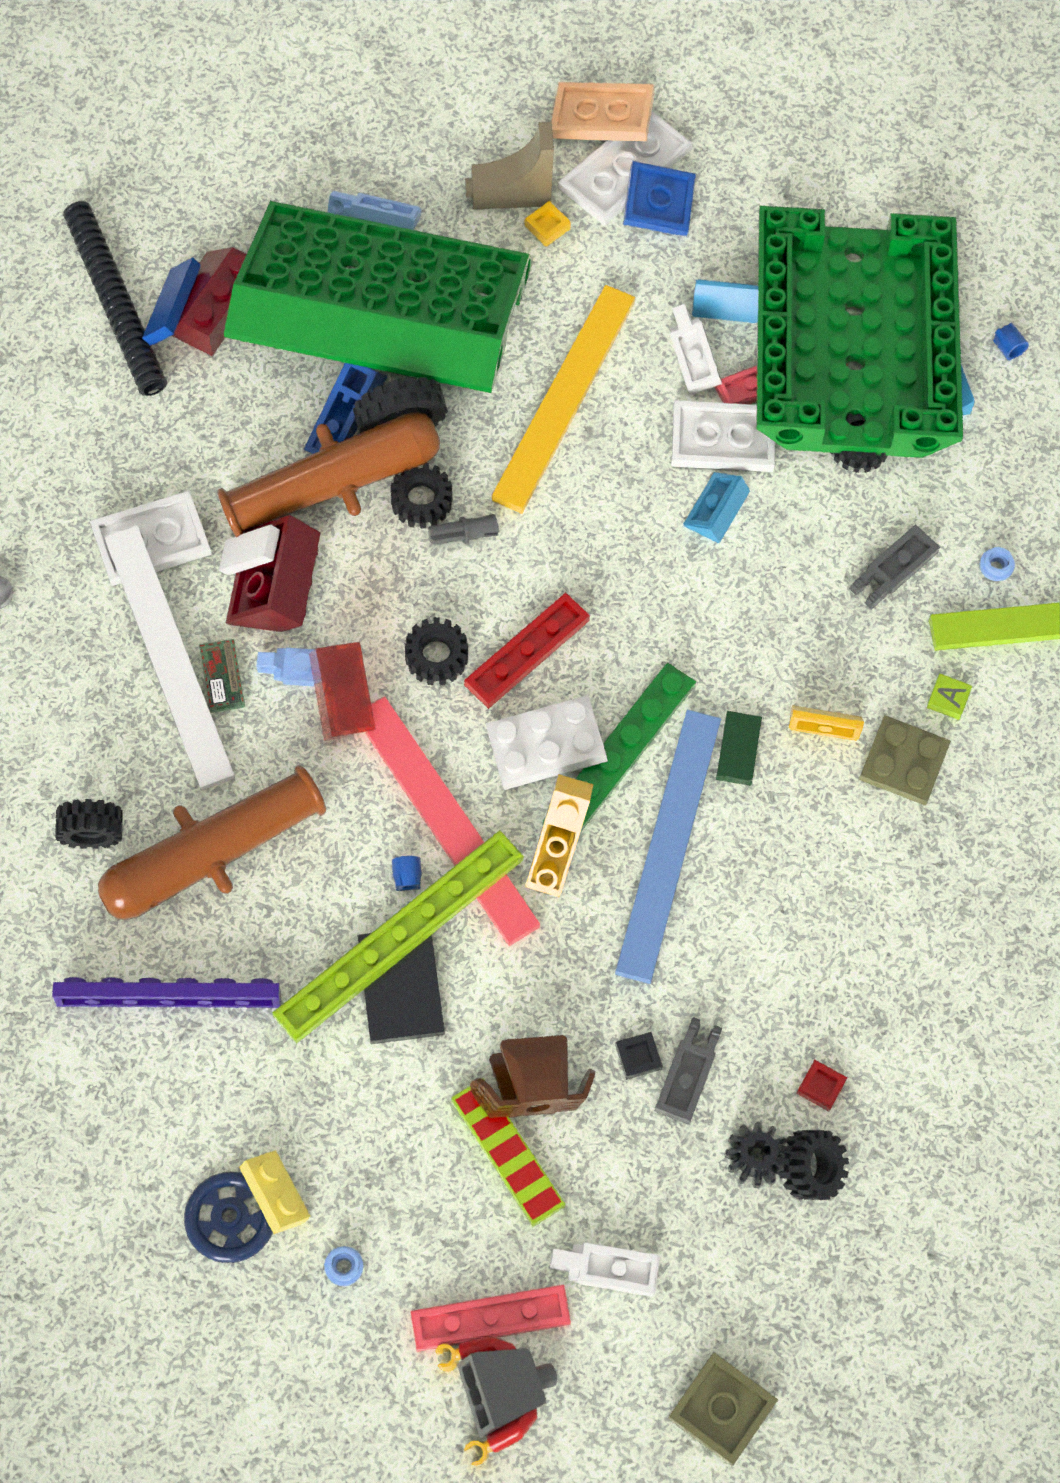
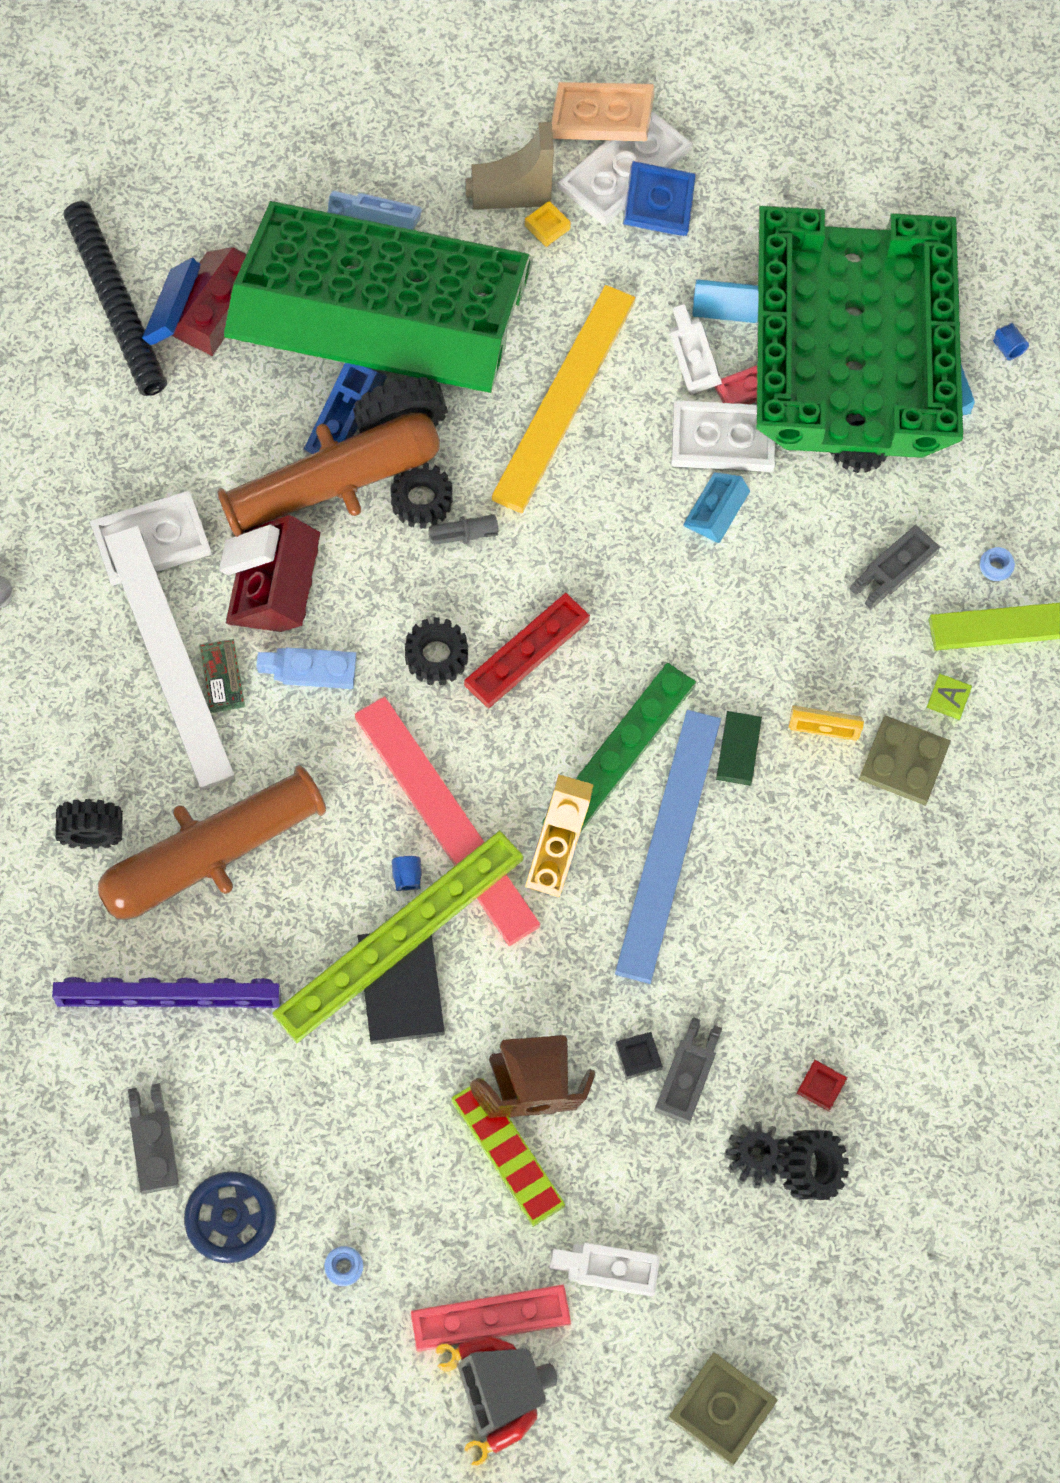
light yellow plate [239,1150,311,1234] -> none
clear red piece [309,641,376,741] -> none
white plate [486,695,607,790] -> none
none -> dark grey hinge [128,1083,180,1194]

